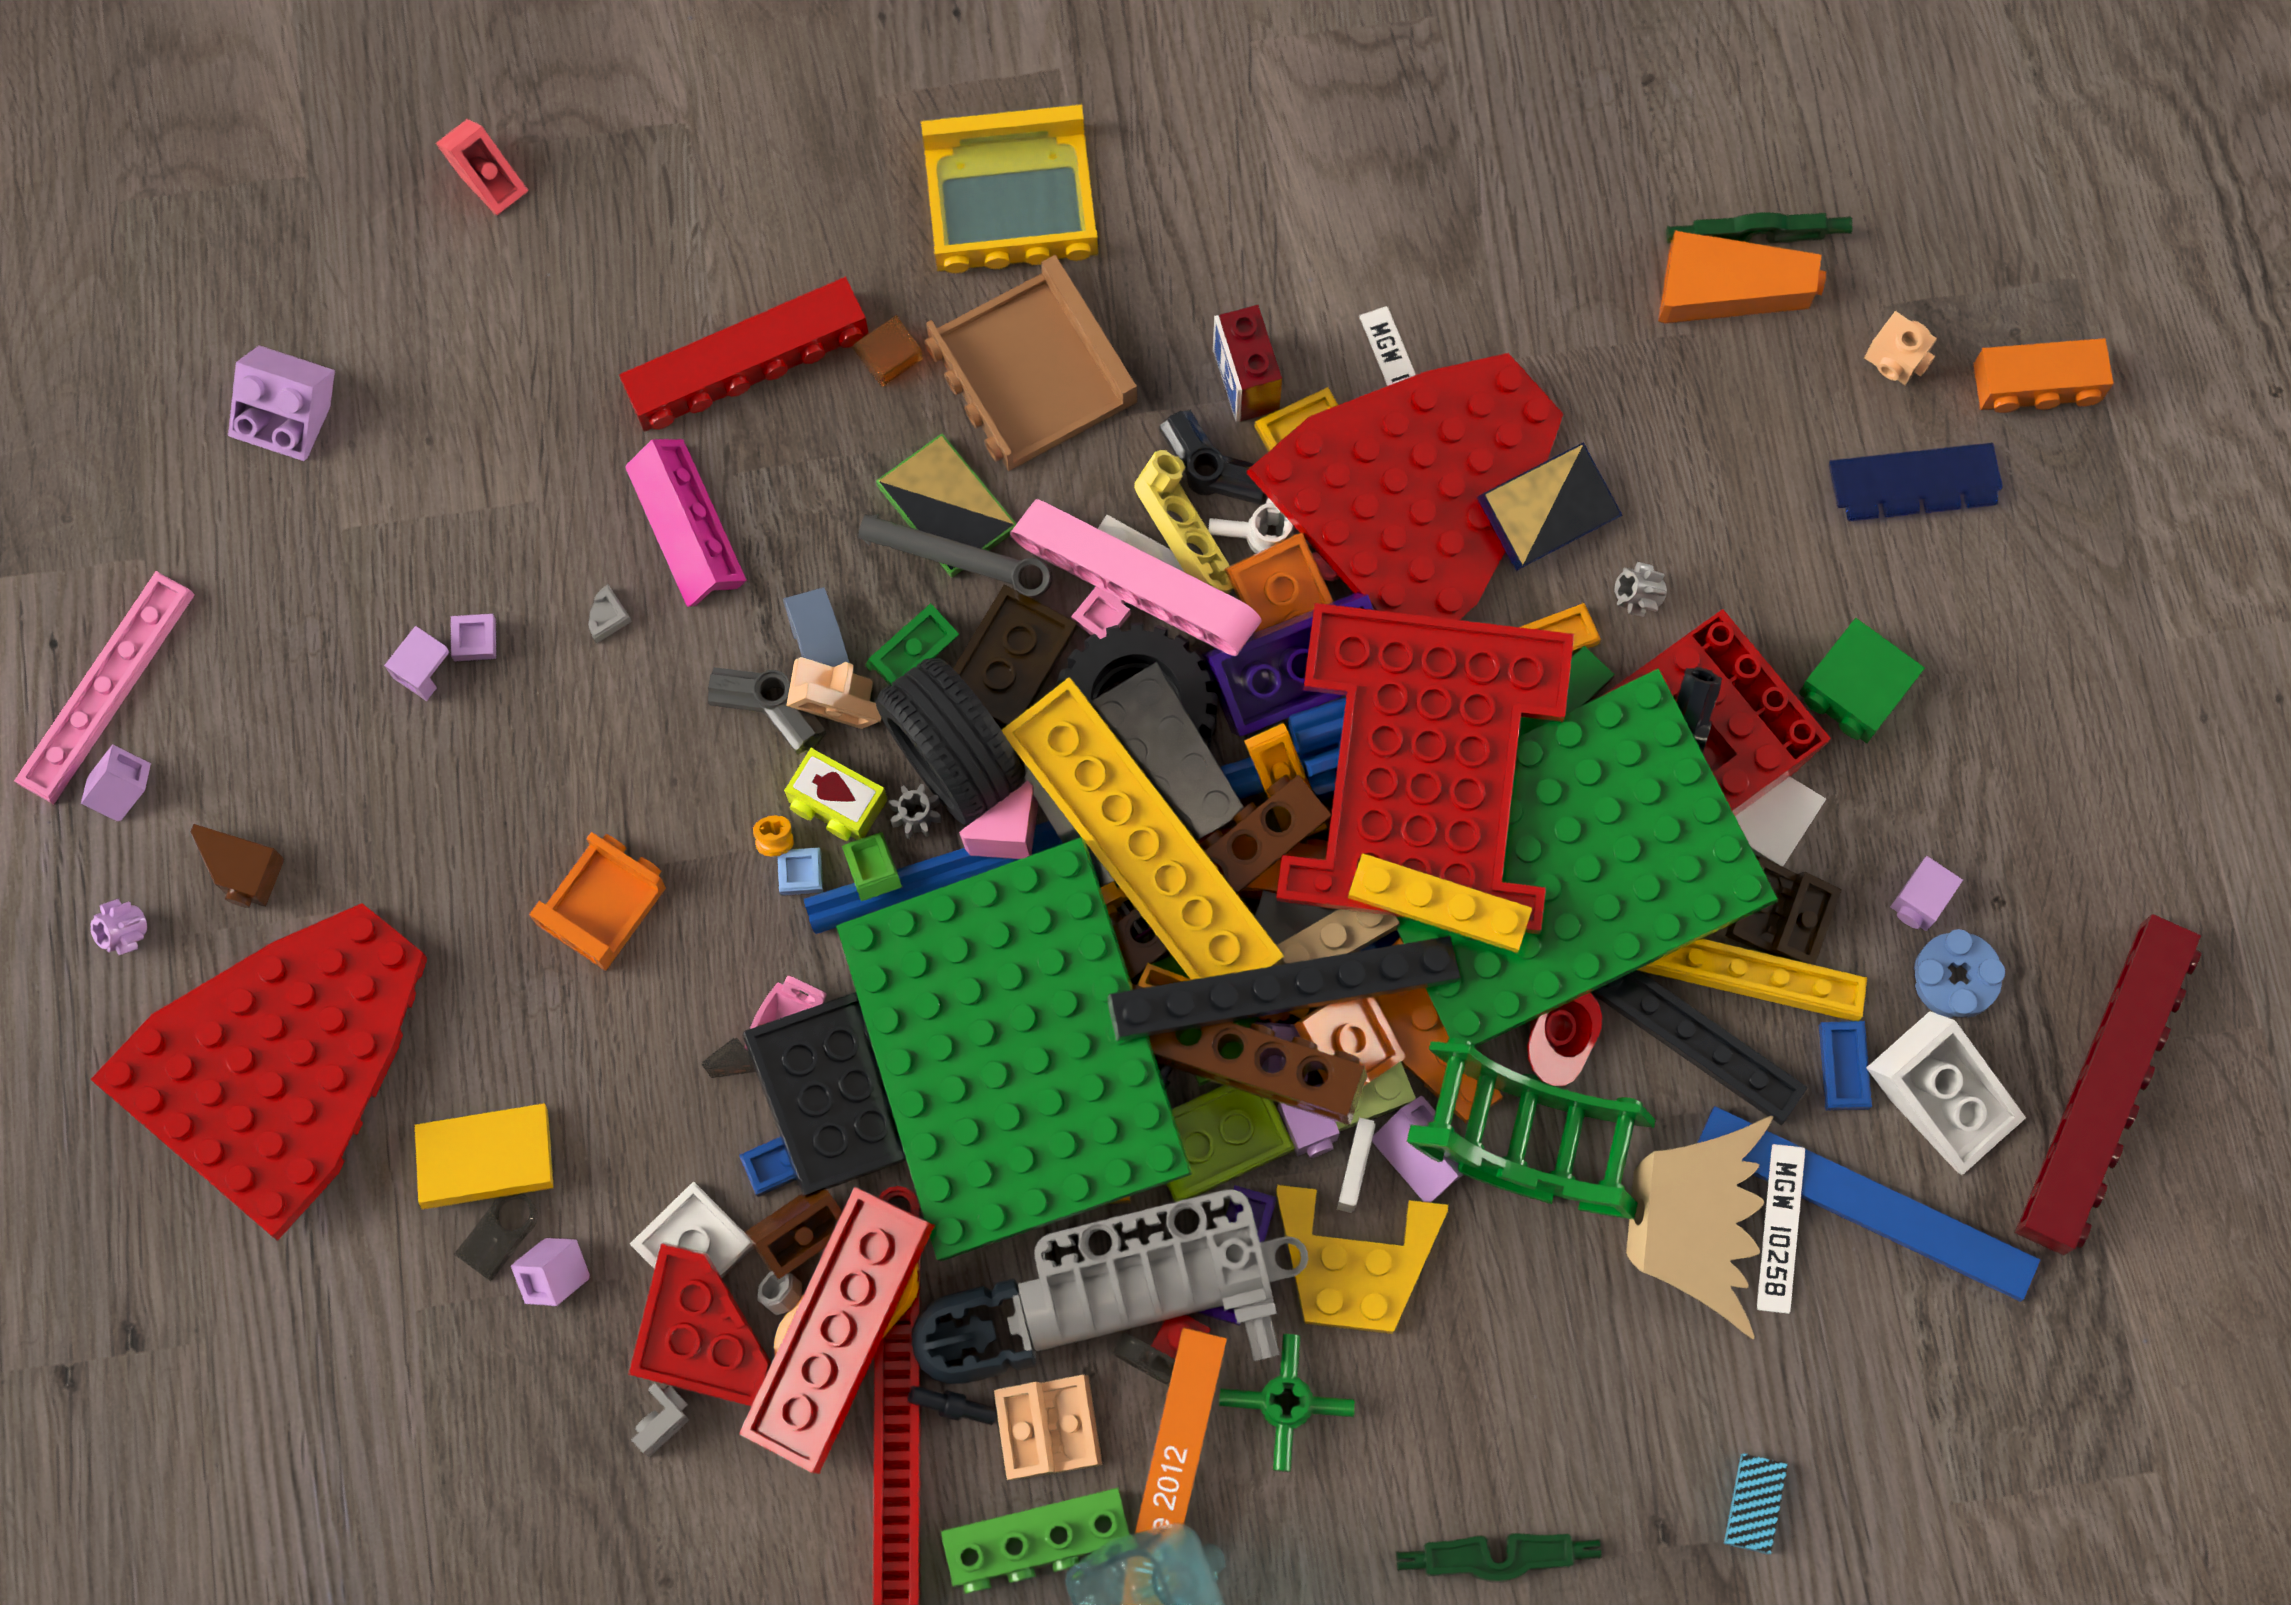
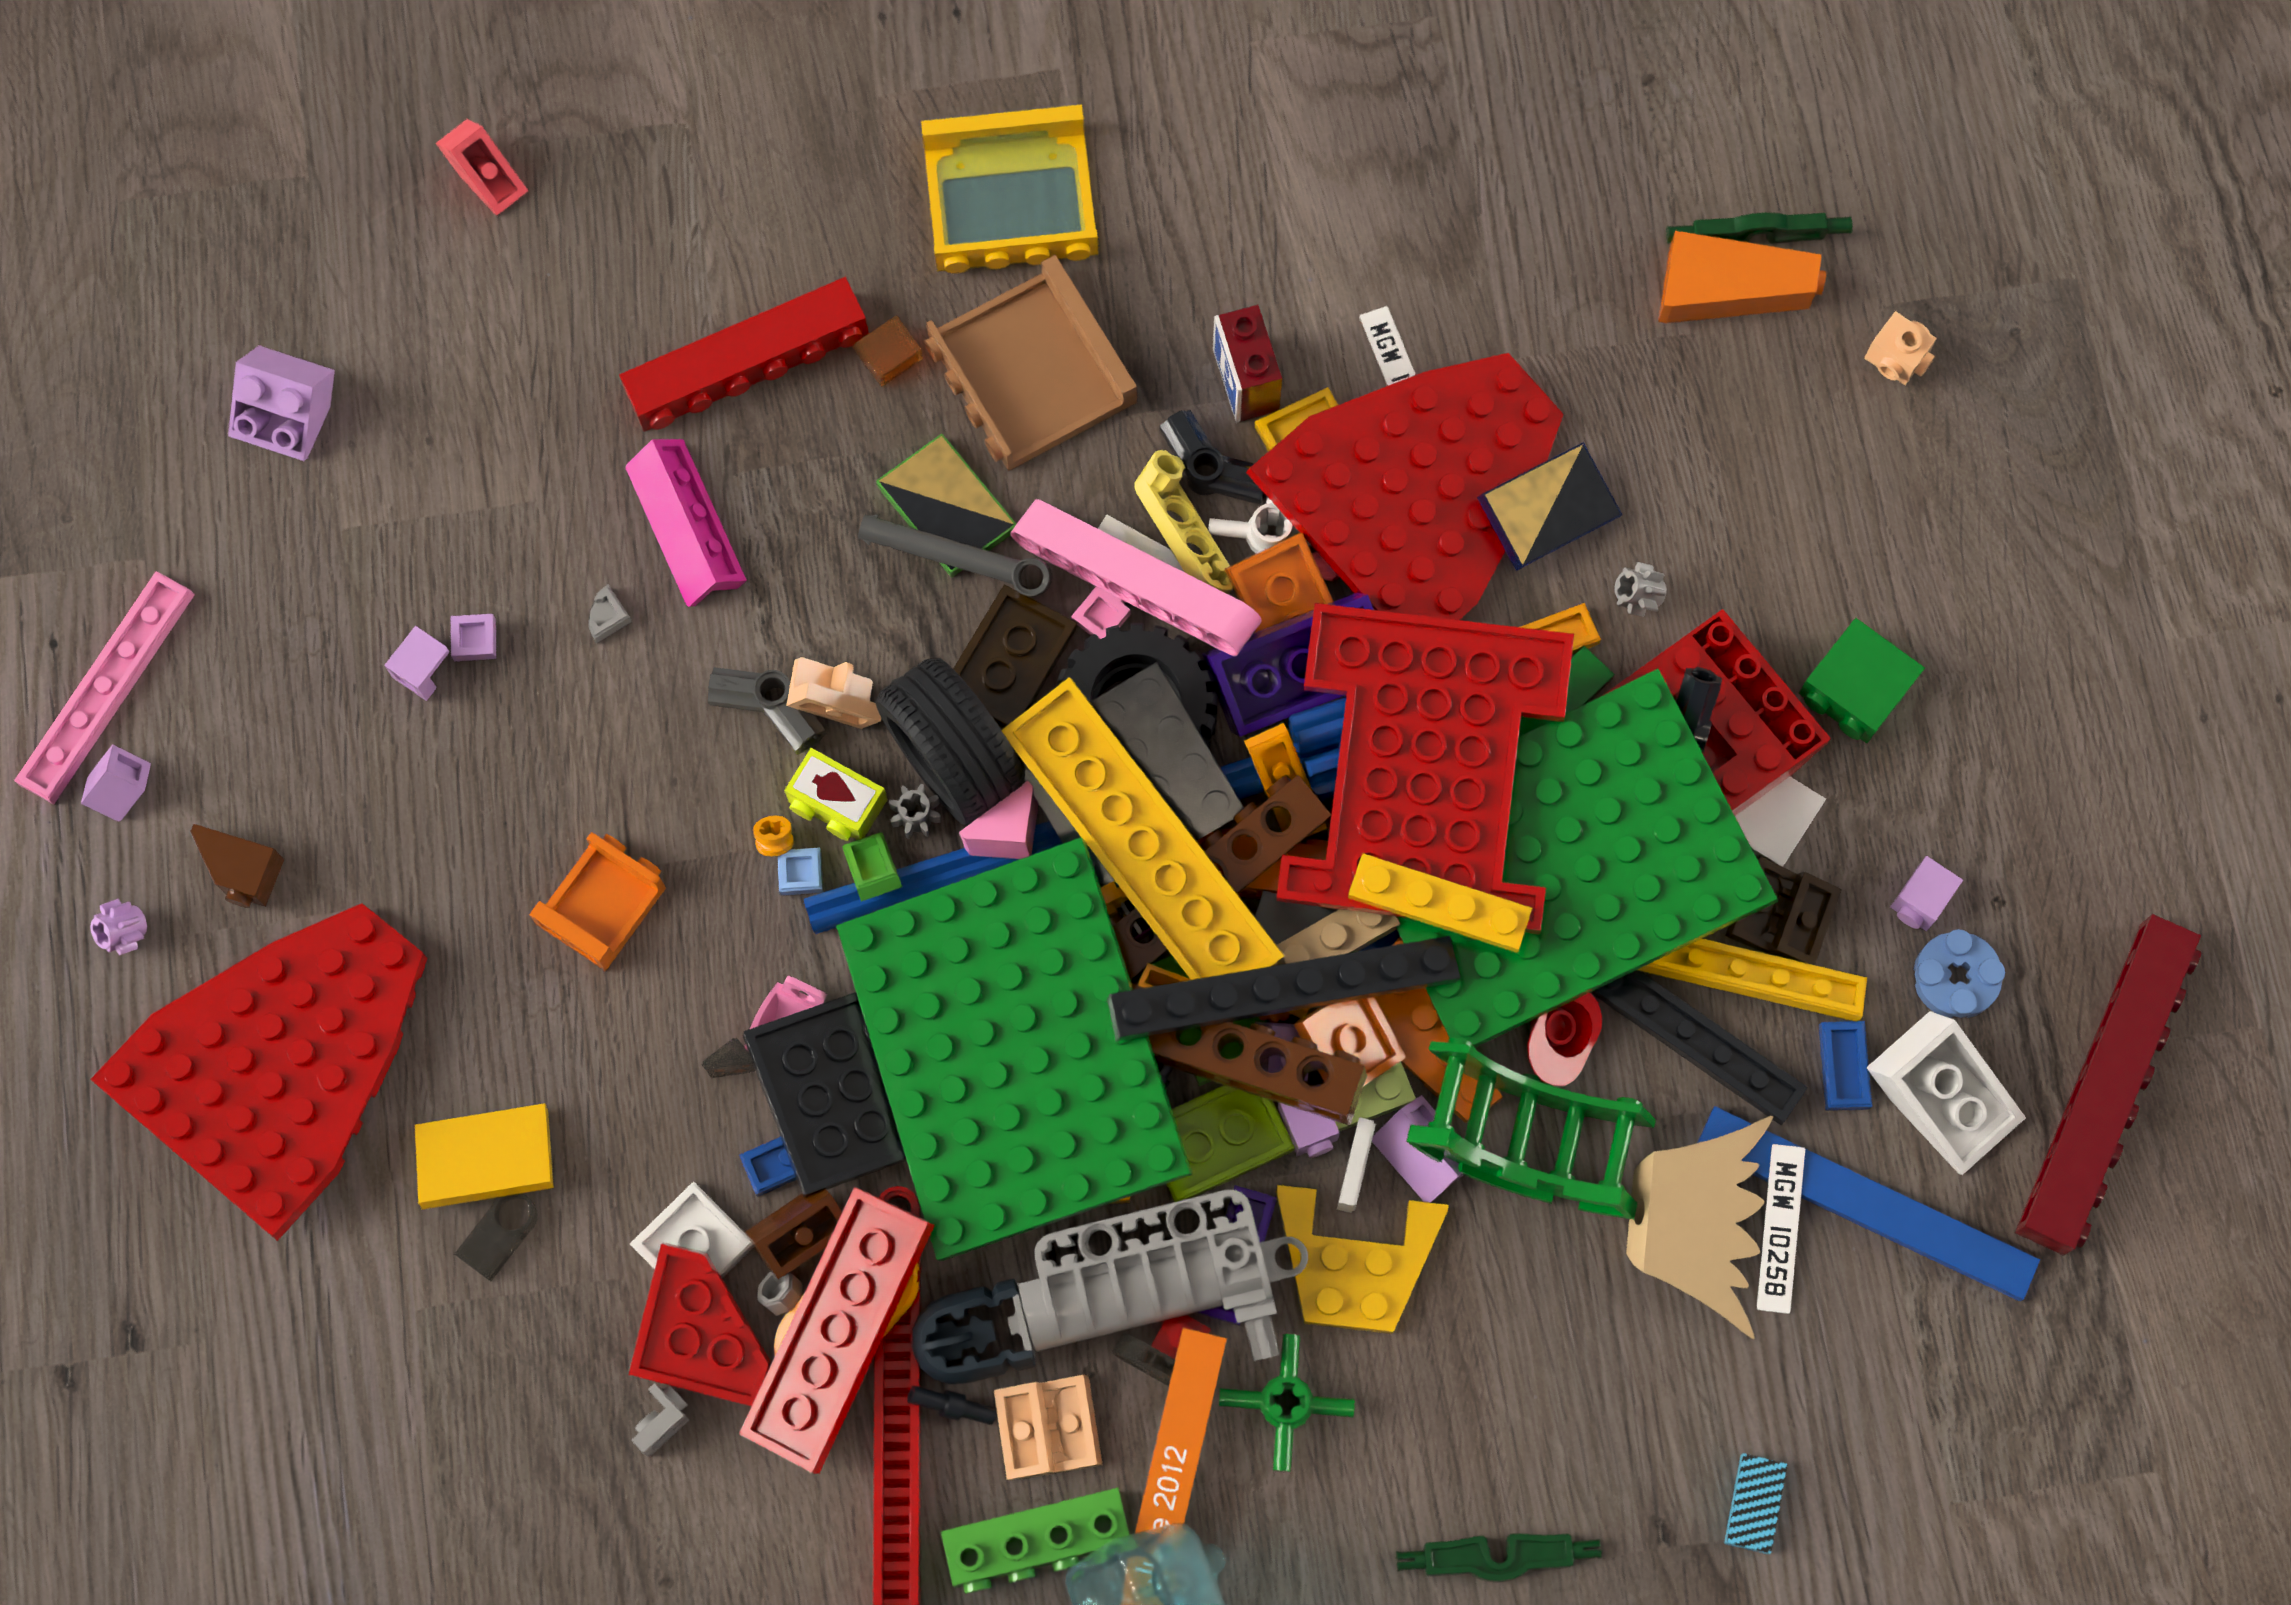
lavender panel [510,1238,590,1306] -> none
sand blue slope [783,587,849,667] -> none
green panel [865,603,959,685] -> none
clear blue windscreen [1828,442,2003,522] -> none
orange brick [1973,338,2114,413] -> none

